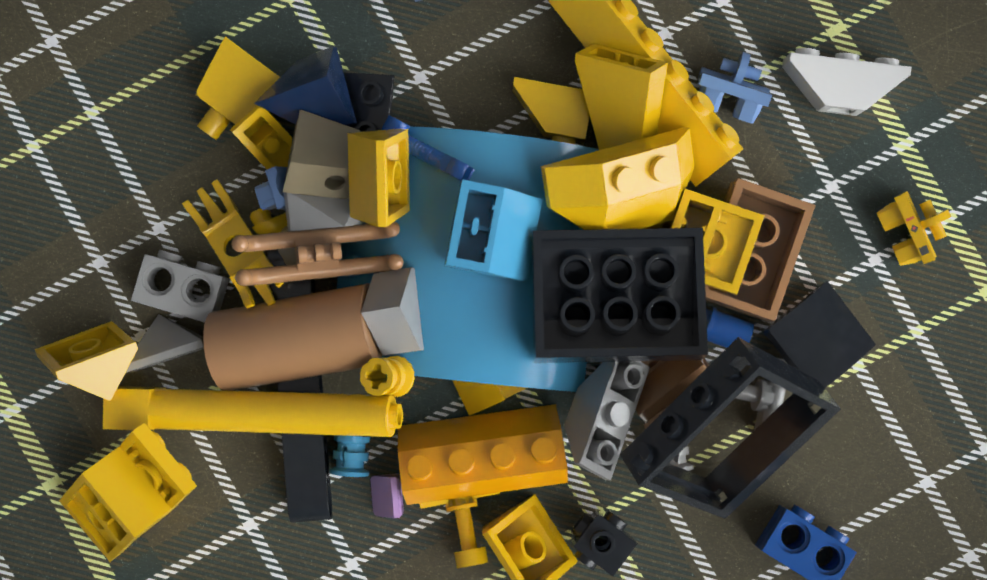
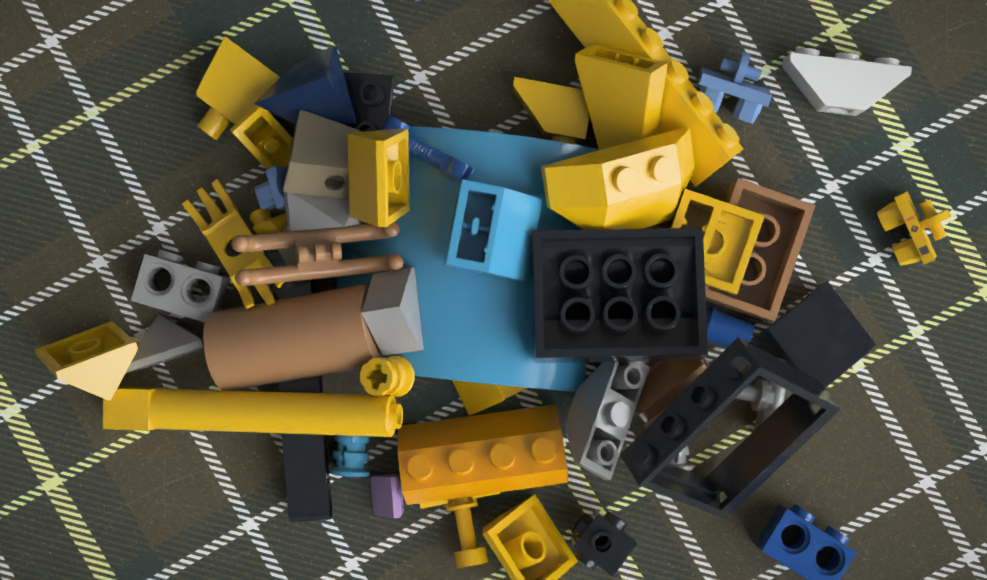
yellow bracket [59,423,197,562] -> none

